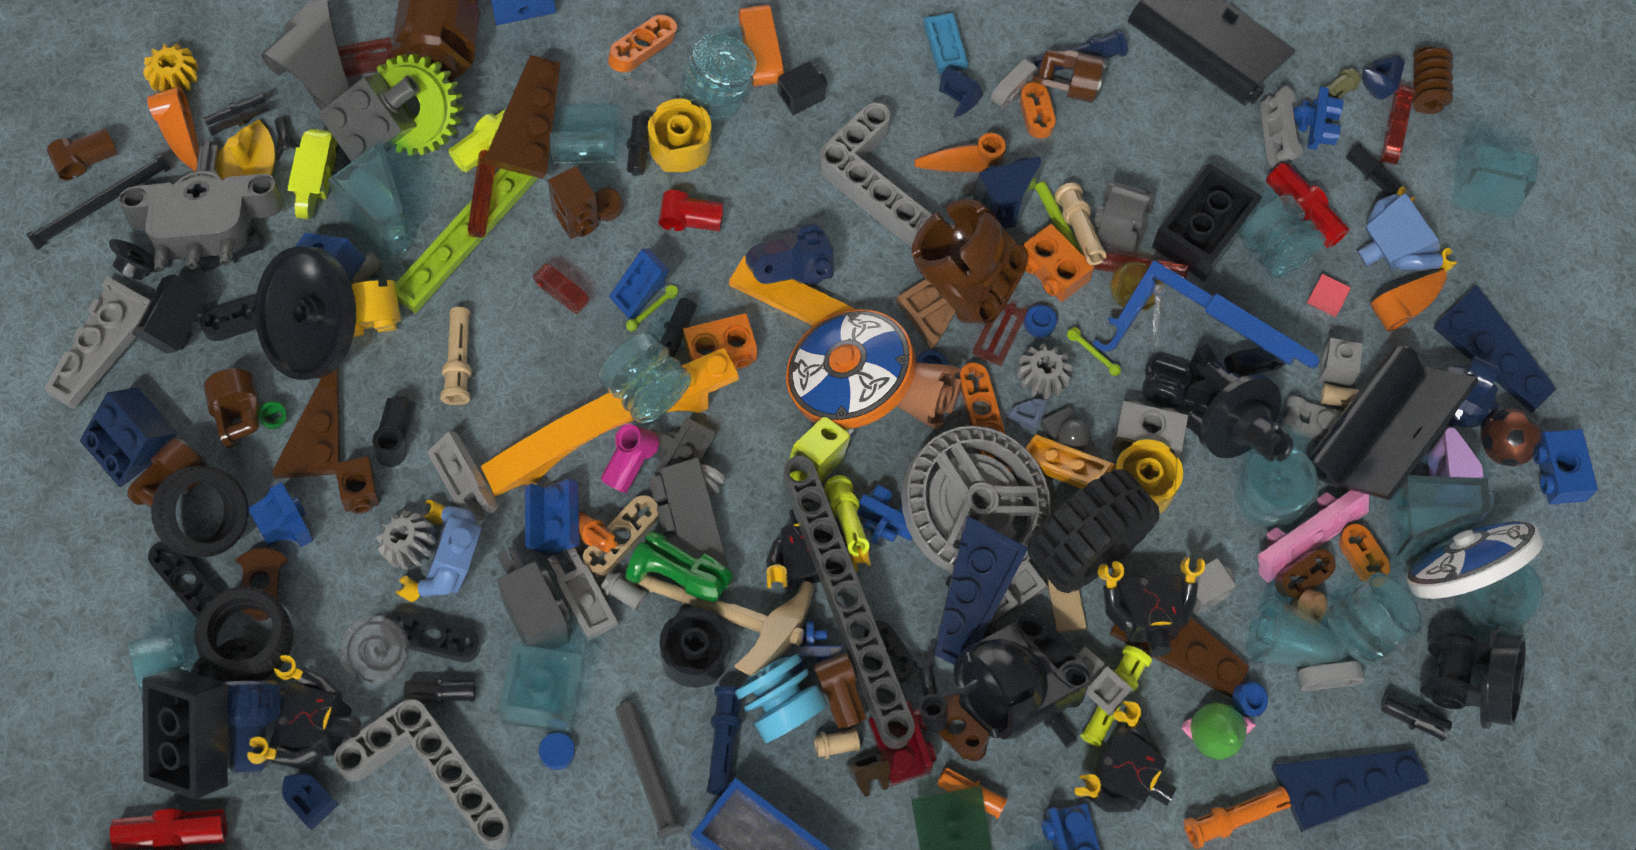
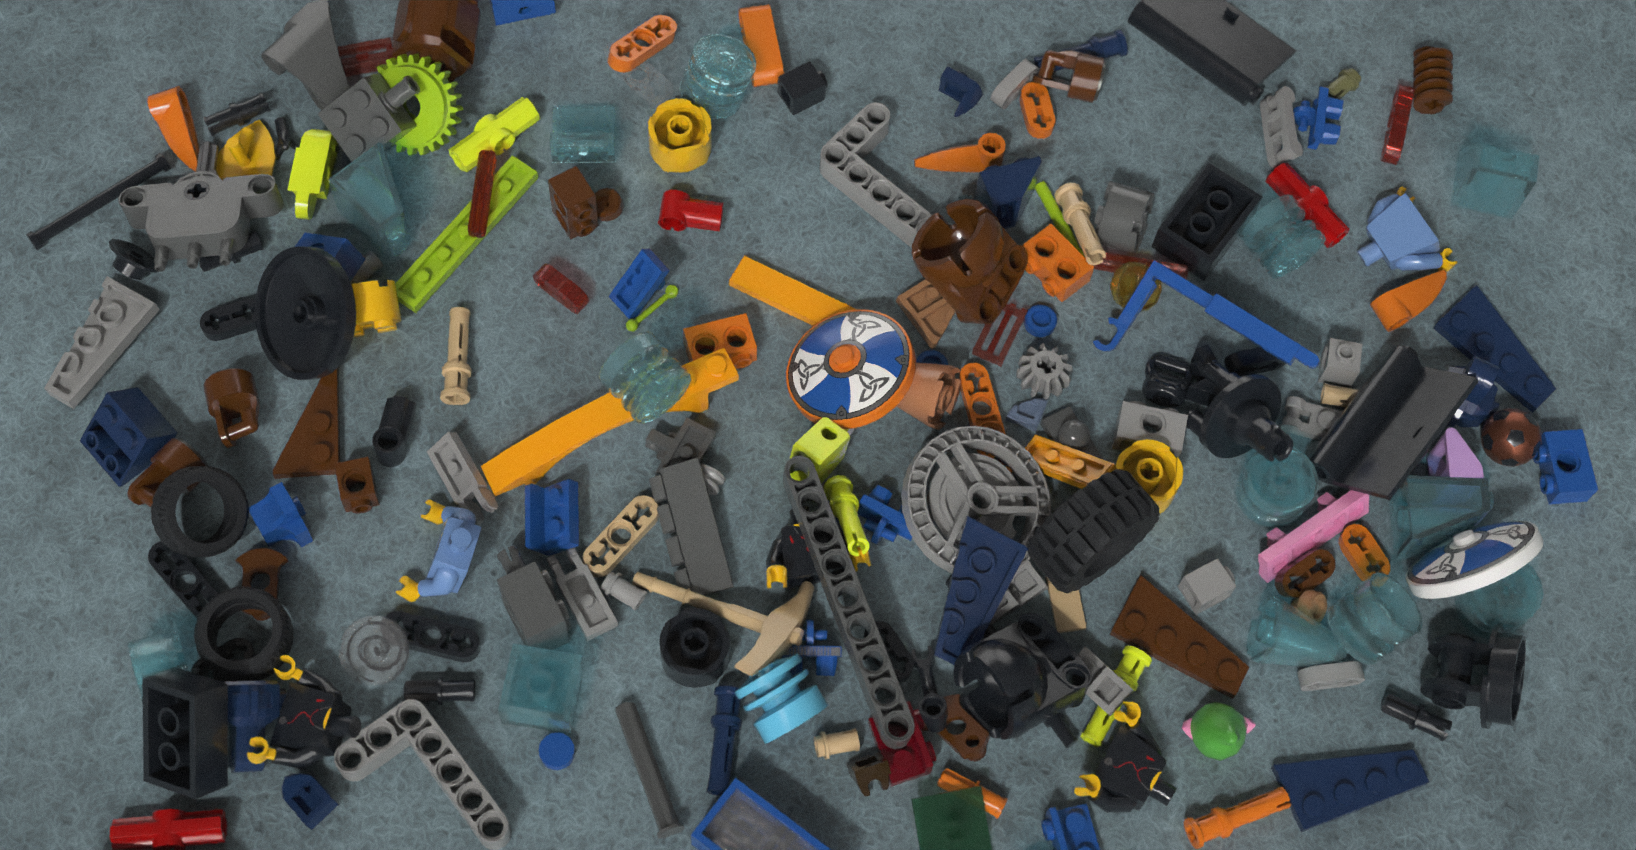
reddish brown piece [46,128,118,181] -> none
black brick [132,274,208,354] -> none
yellow gear [143,42,199,92] -> none
green hinge [259,402,287,430] -> none
light grey gear [376,510,437,570] -> none
reddish brown wing [482,55,561,179] -> none
orange axle [579,512,618,553] -> none
dark pink piece [601,424,659,493] -> none
black axle [626,115,650,176] -> none
green piece [626,531,733,603] -> none
black axle [654,298,697,361] -> none
dark blue piece [745,223,834,286] -> none
reddish brown piece [813,653,867,729] -> none
dark azure plate [923,13,968,74] -> none
lime hinge [1067,327,1121,376] -> none
black torso [1098,557,1205,657] -> none
clear hinge [1148,284,1166,349] -> none
blue tile [1232,682,1268,717] -> none
coral tile [1307,274,1351,317] -> none
black axle [1346,144,1402,196] -> none
dark blue plate [1362,56,1405,100] -> none

